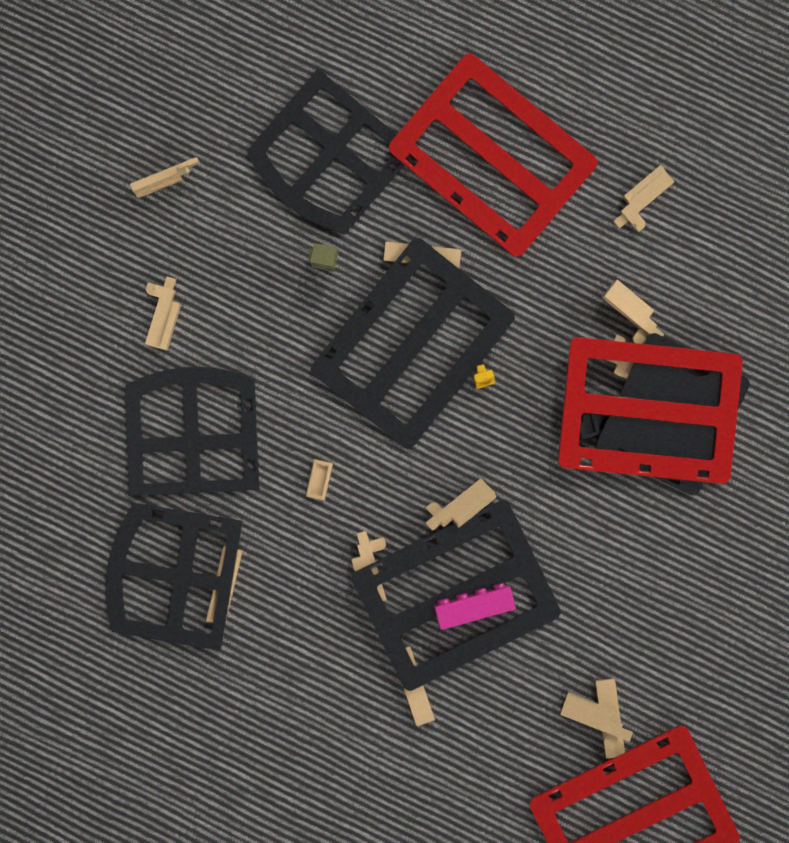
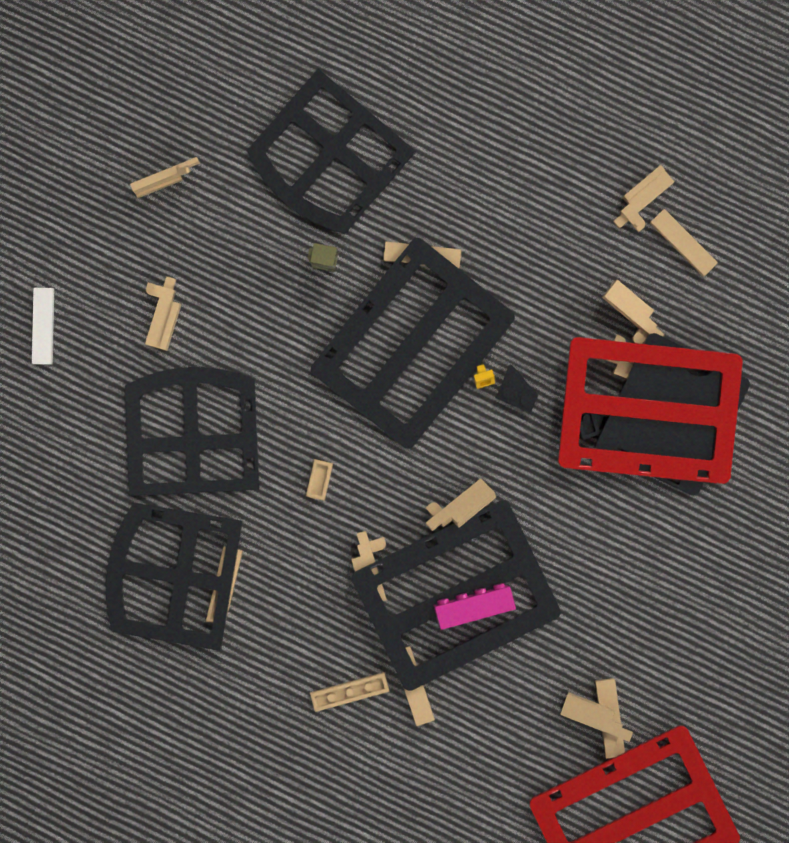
red door [389,53,598,257] -> none
none -> white tile [32,288,54,365]
none -> tan tile [310,672,389,712]
none -> black wing [495,365,538,413]
none -> tan tile [650,209,718,277]

